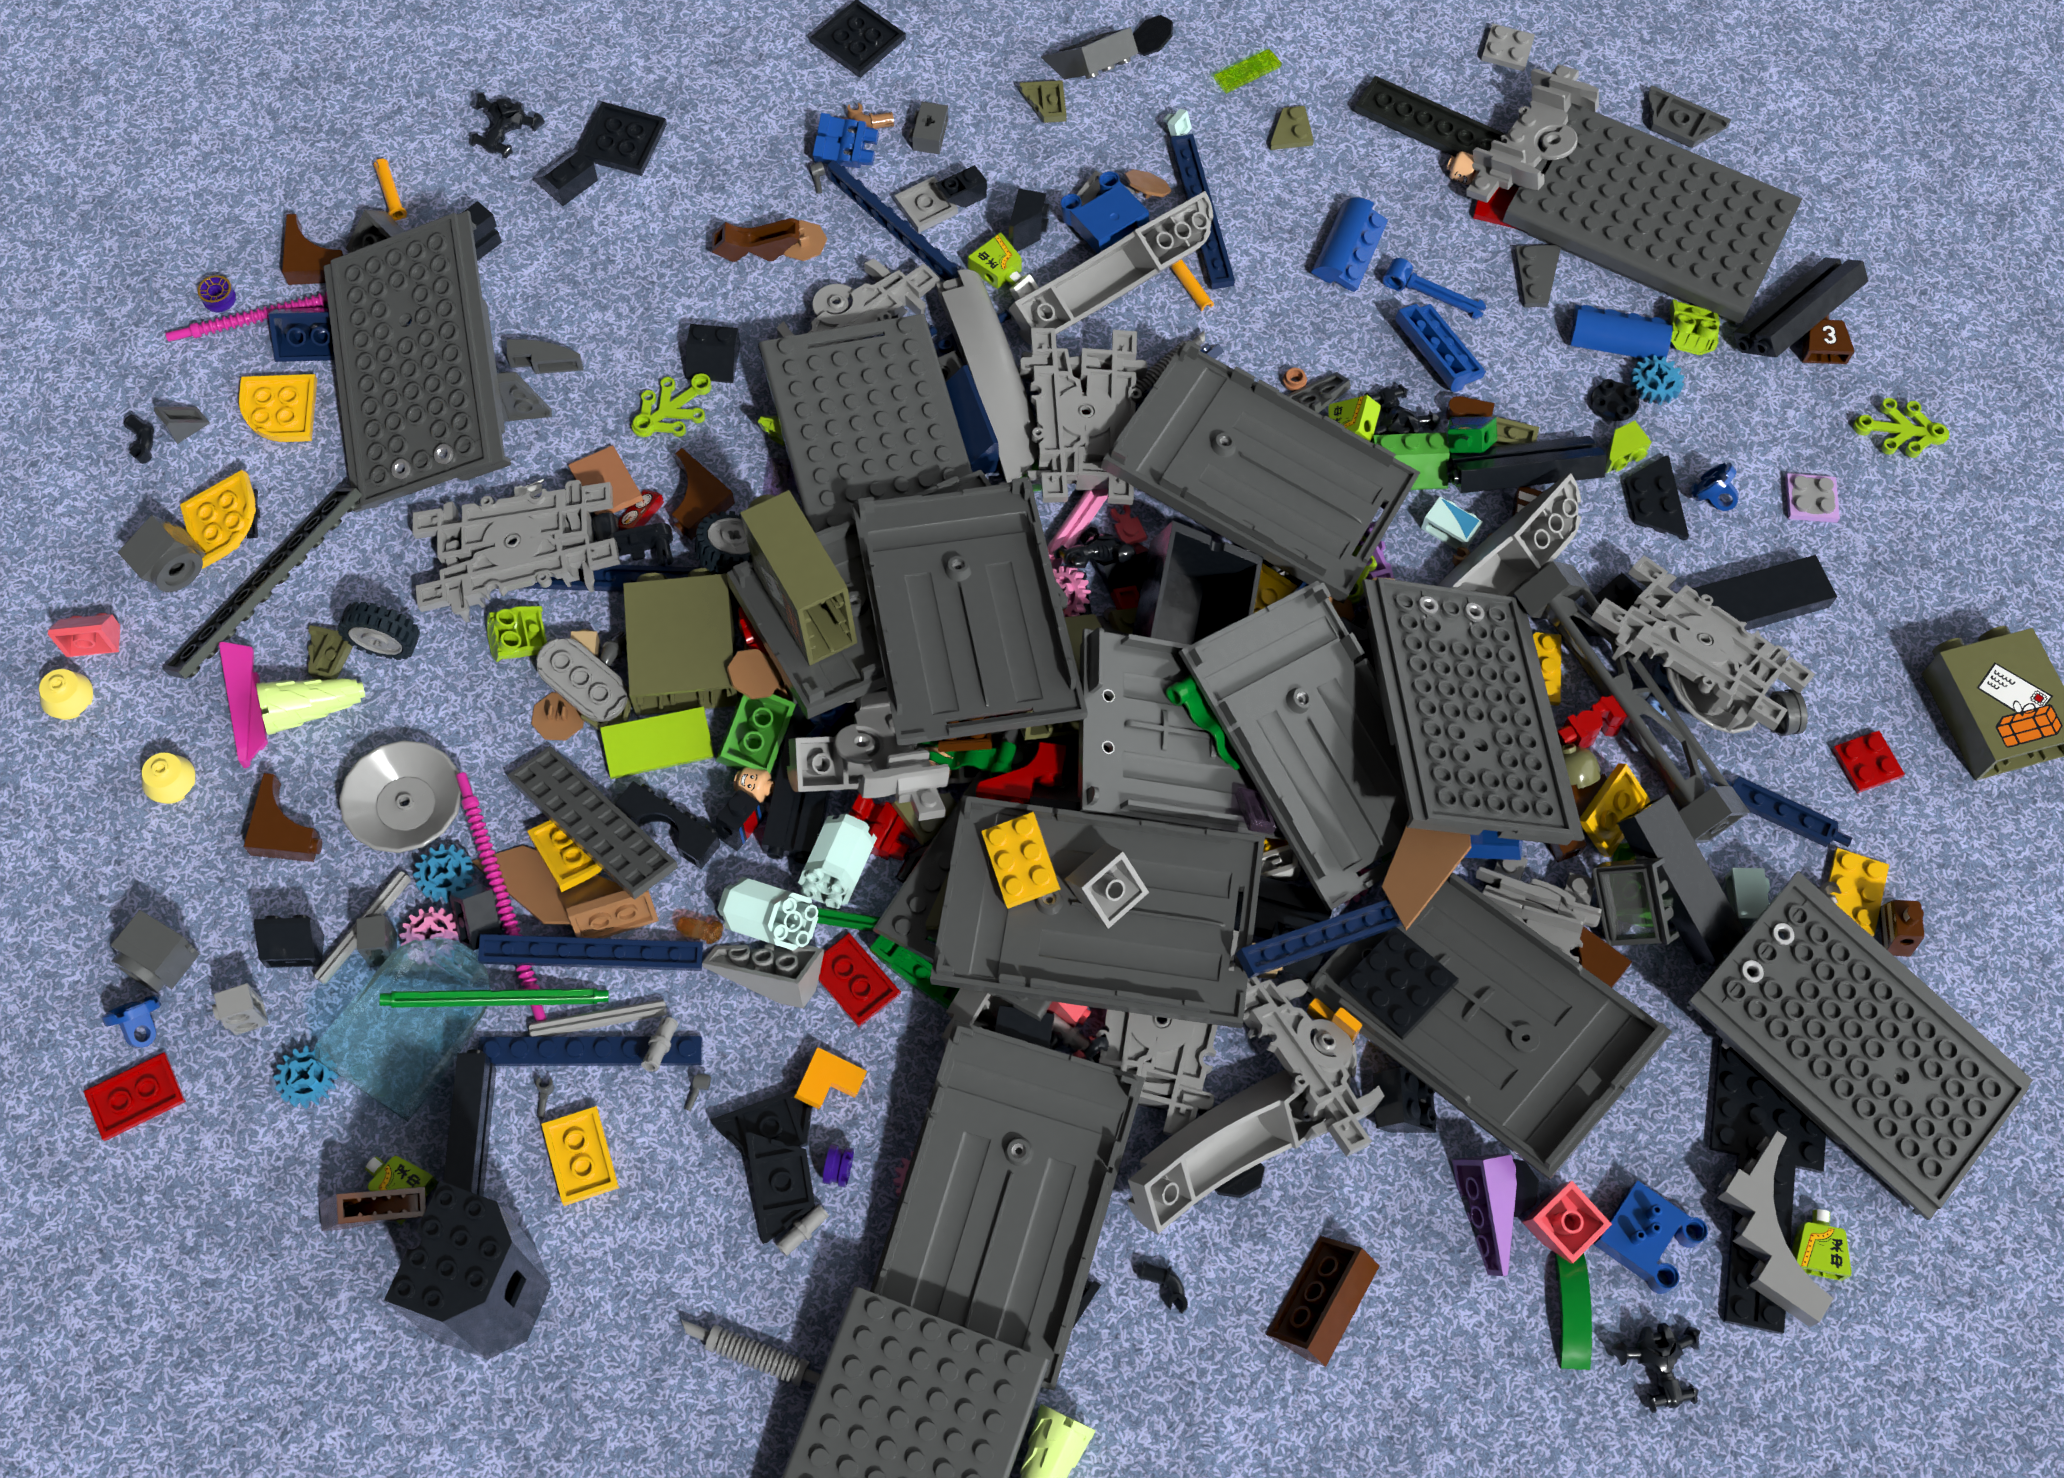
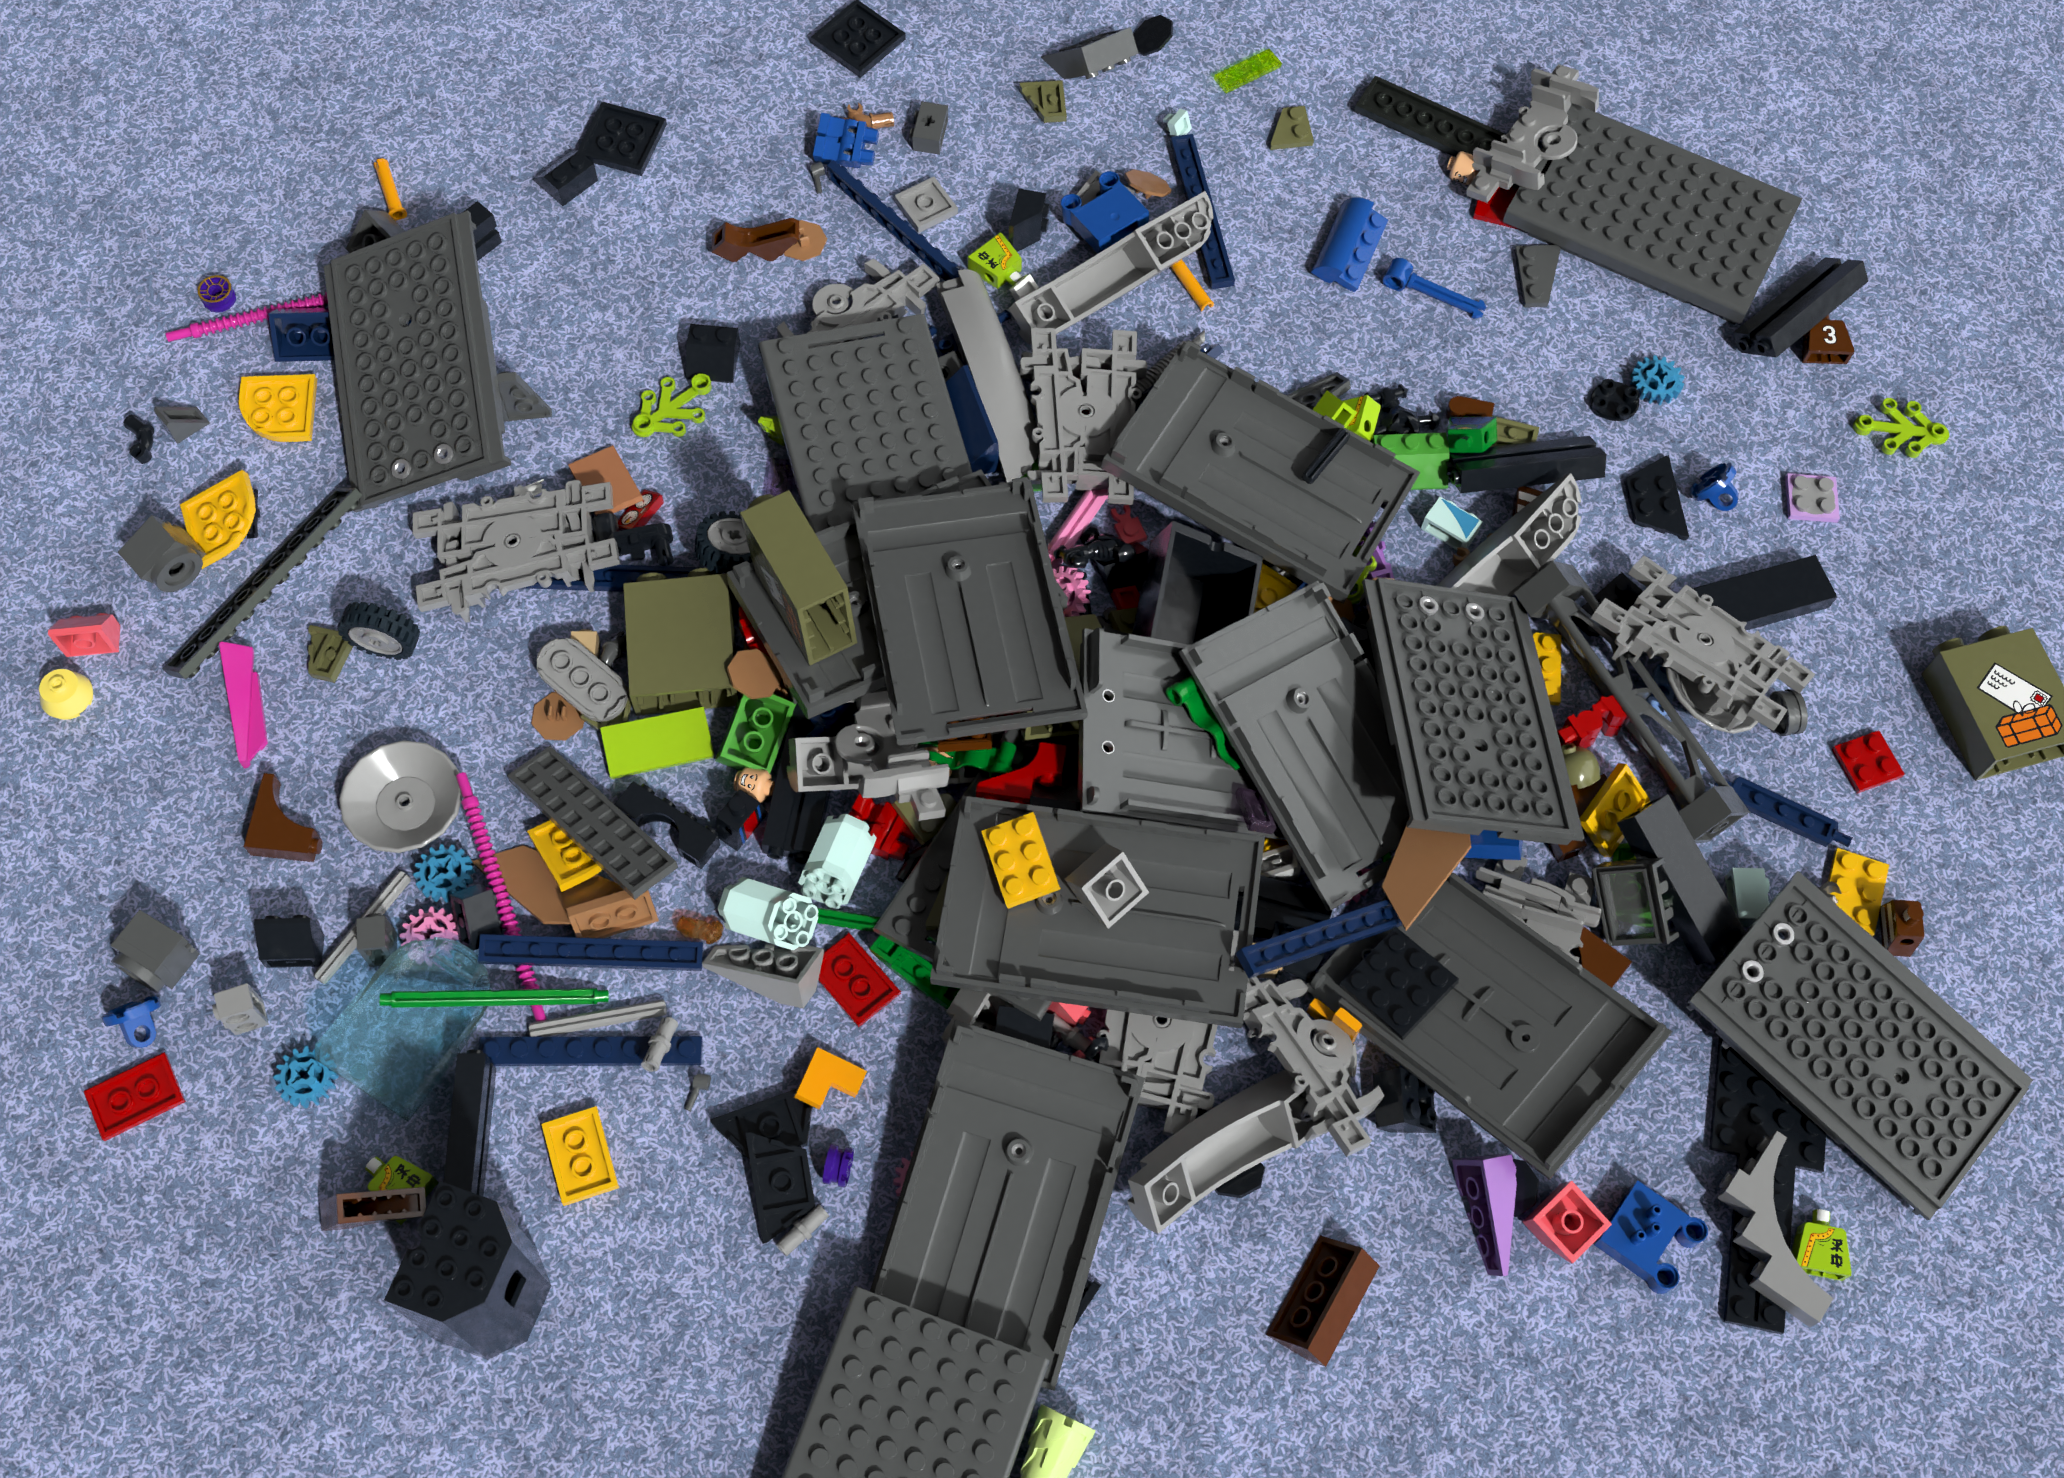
light yellow cone [142,753,195,804] -> none
yellowish green cone [256,678,365,735] -> none
reddish brown arch [282,214,343,285] -> none
black piece [470,92,545,159] -> none
lime slope [487,606,547,662] -> none
dark grey slope [507,339,584,374] -> none
dark grey hand [536,1077,554,1118] -> none
reddish brown arch [672,448,735,540] -> none
light grey piece [681,1319,821,1387] -> none
black slope [935,165,987,208] -> none
black piece [1139,1261,1188,1314] -> none
nougat plate [1283,368,1307,391] -> none
blue brick [1395,304,1486,392] -> none
light grey plate [1481,23,1535,71] -> none
green slope [1555,1253,1592,1370] -> none
blue brick [1570,305,1672,360] -> none
lime slope [1605,420,1652,473] -> none
black piece [1611,1323,1701,1413] -> none
dark grey wing [1648,85,1731,148] -> none
lime slope [1669,299,1720,355] -> none
none -> black axle [1301,428,1350,484]
none -> lime brick [1313,391,1358,428]

